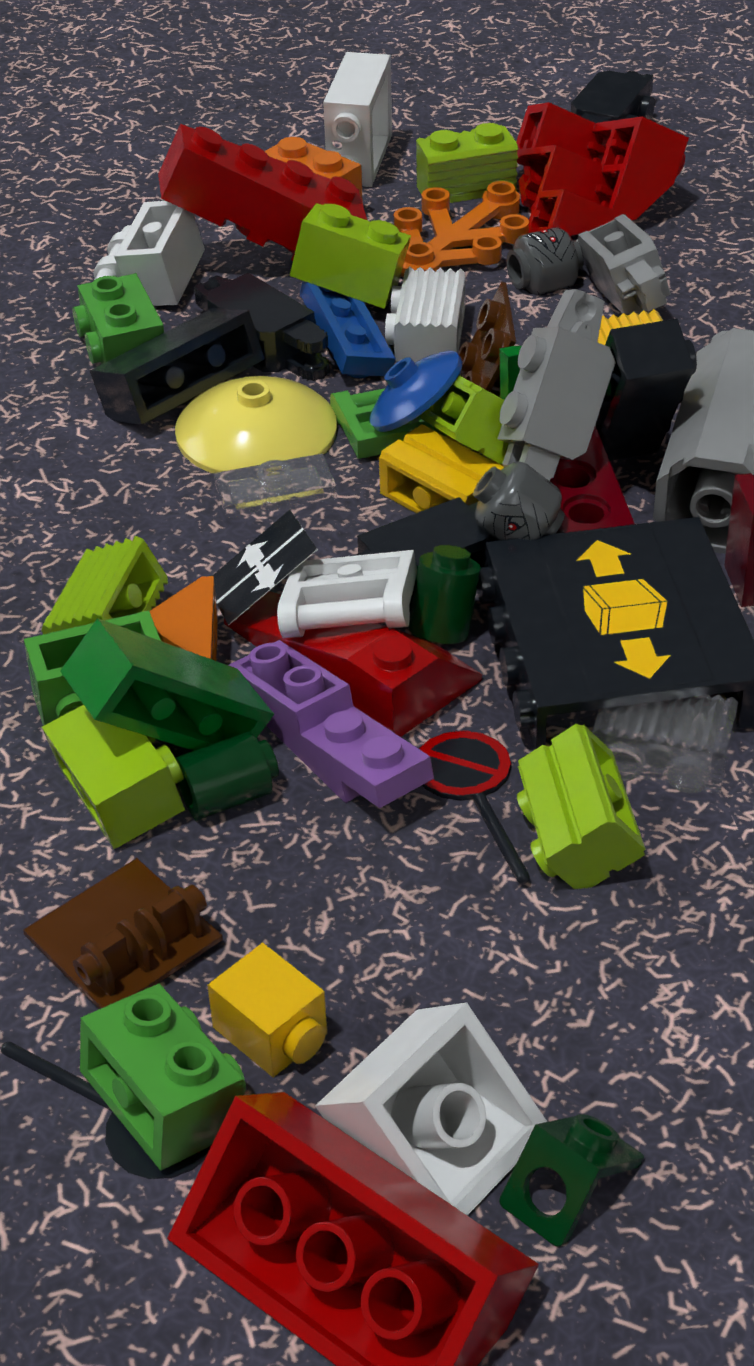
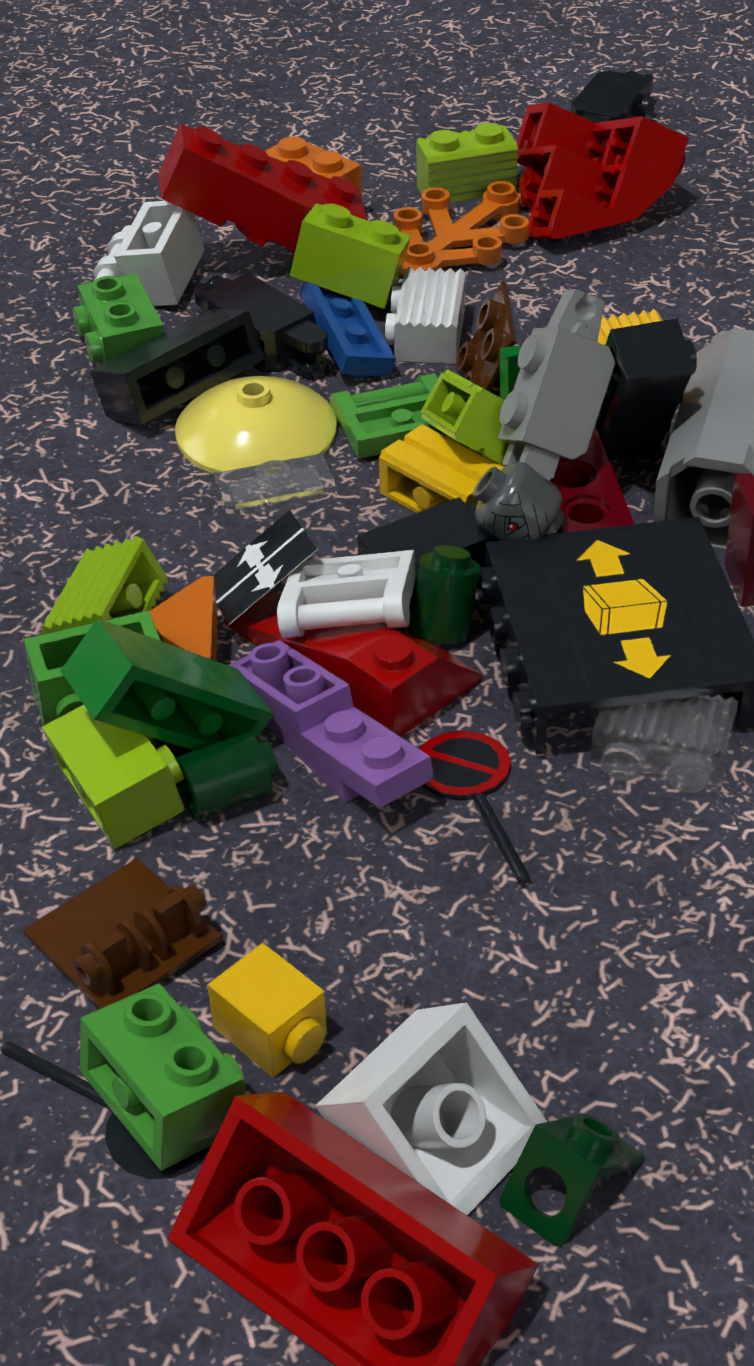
white window [323,52,392,187] -> none
blue dish [370,350,463,432] -> none
dark grey head [506,227,584,295] -> none
lime brick [517,724,646,889] -> none
light grey hinge [576,214,671,315] -> none

